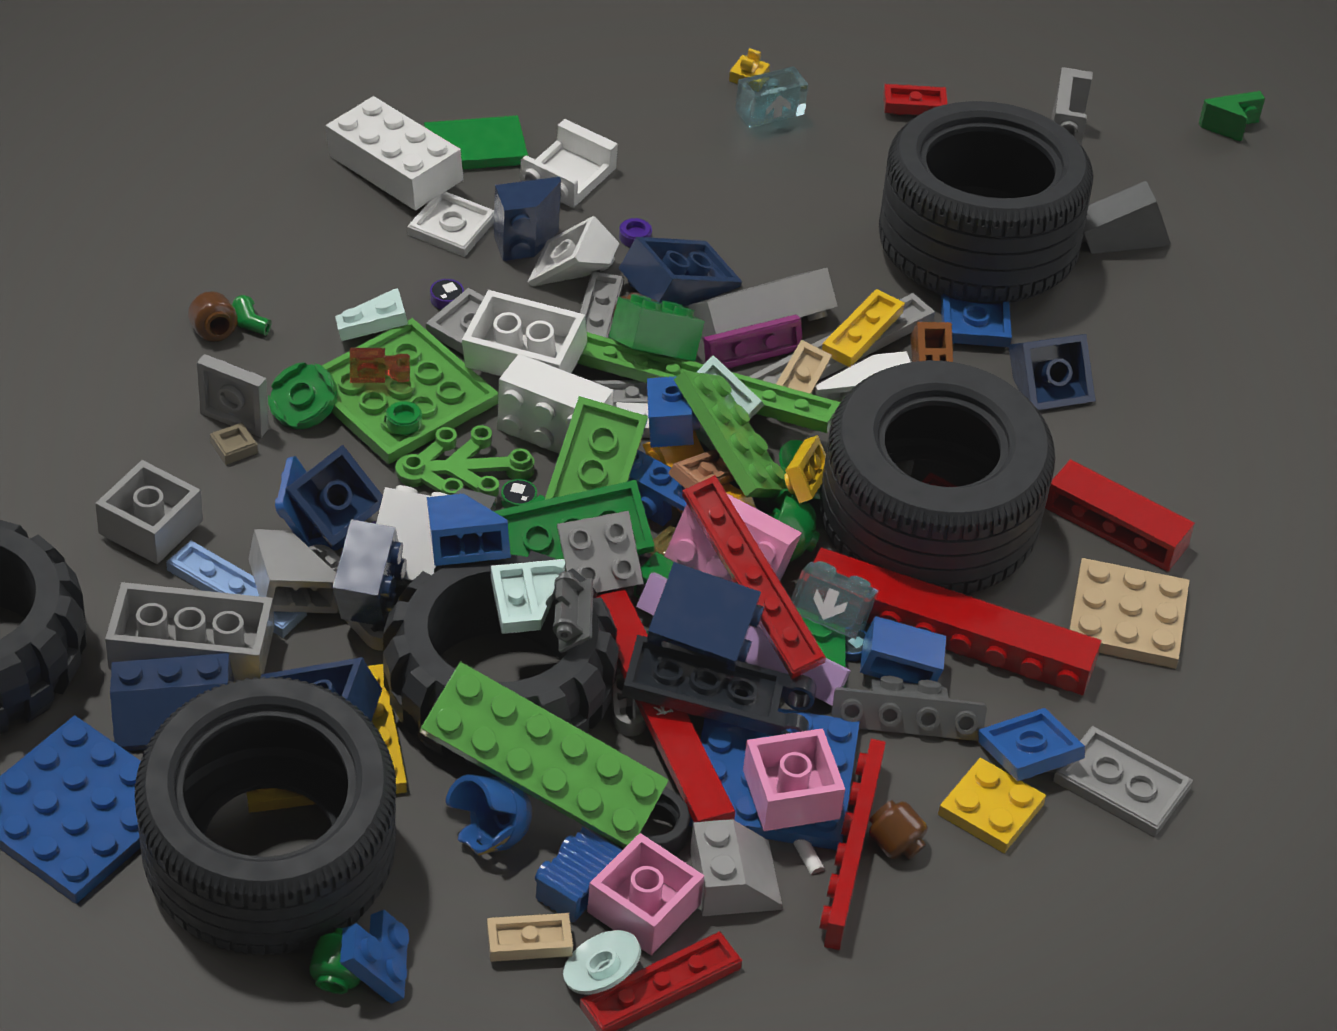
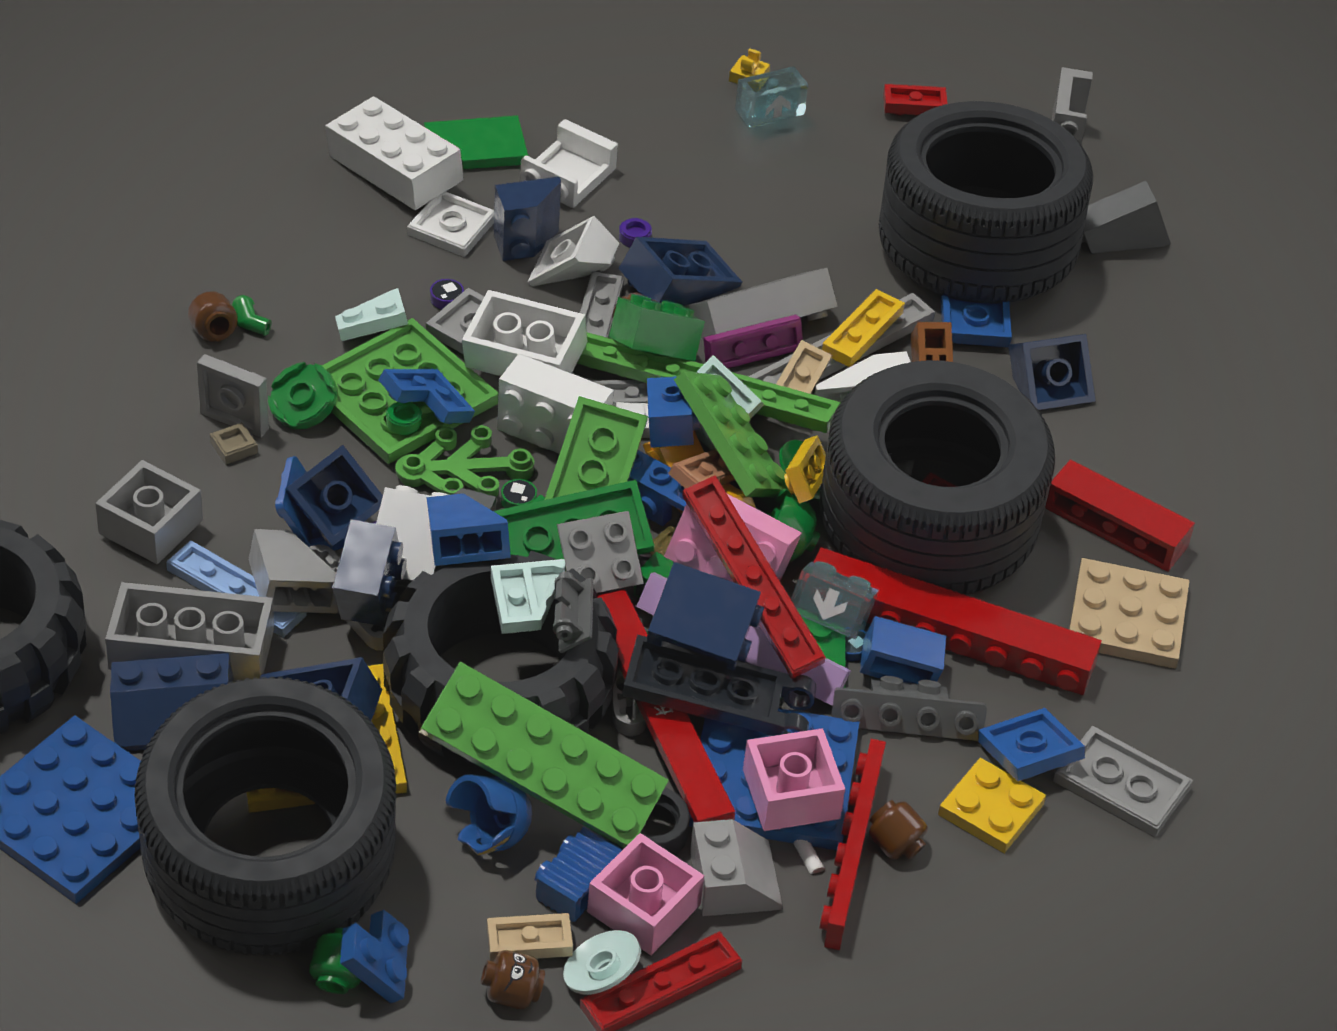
clear red plate [350,348,410,383] -> none
green slope [1198,91,1265,141] -> none
none -> blue plate [378,369,475,424]
none -> reddish brown head [480,950,545,1009]

